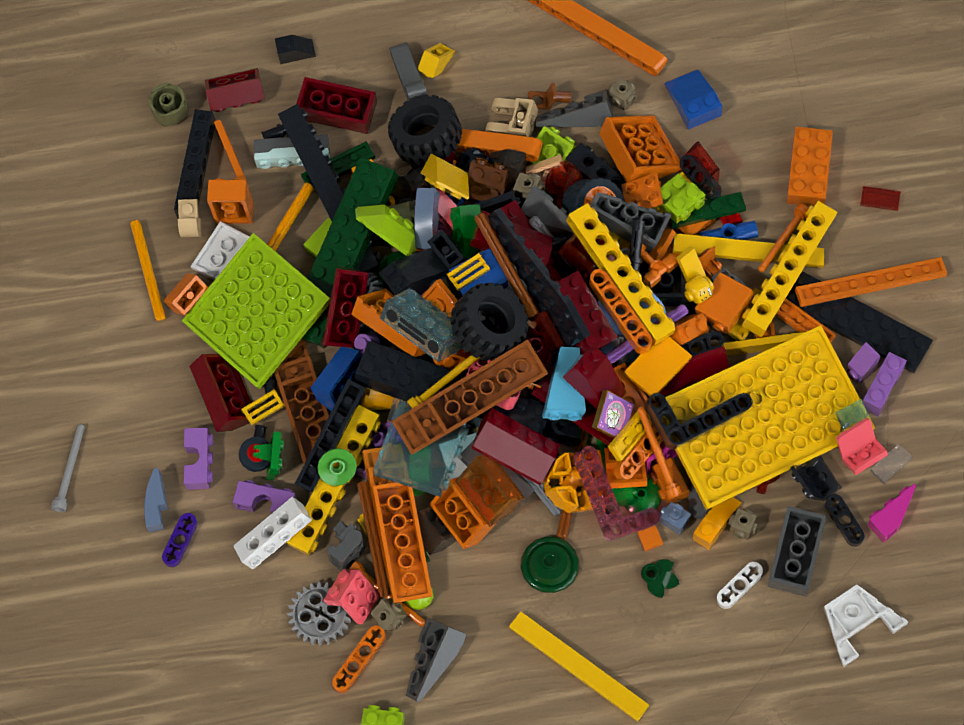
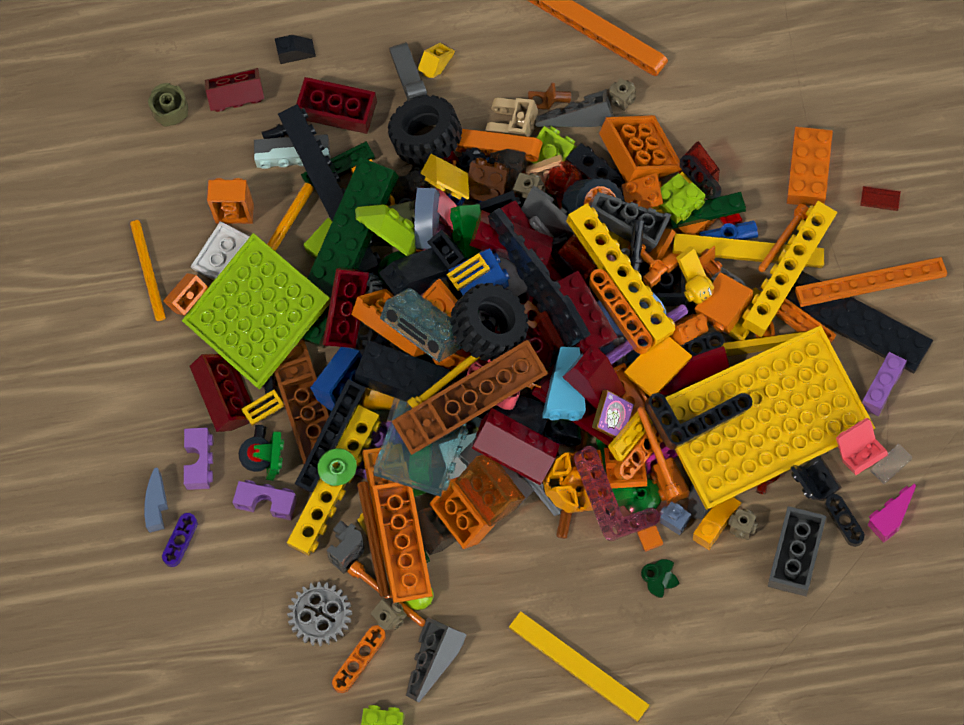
light grey piece [50,424,85,513] -> none
black brick [174,109,216,219] -> none
tan brick [178,199,202,237] -> none
orange tile [214,120,246,180] -> none
white brick [233,497,312,569] -> none
coral bracket [323,569,379,624] -> none
medium lavender brick [354,333,380,353] -> none
dark orange axle [475,213,538,317] -> none
dark green piece [521,536,579,593] -> none
blue slope [665,69,722,130] -> none
white beam [717,562,763,609] -> none
white wing [824,585,908,667] -> none
clear light blue panel [836,399,870,430] -> none
medium lavender slope [846,342,880,384] -> none

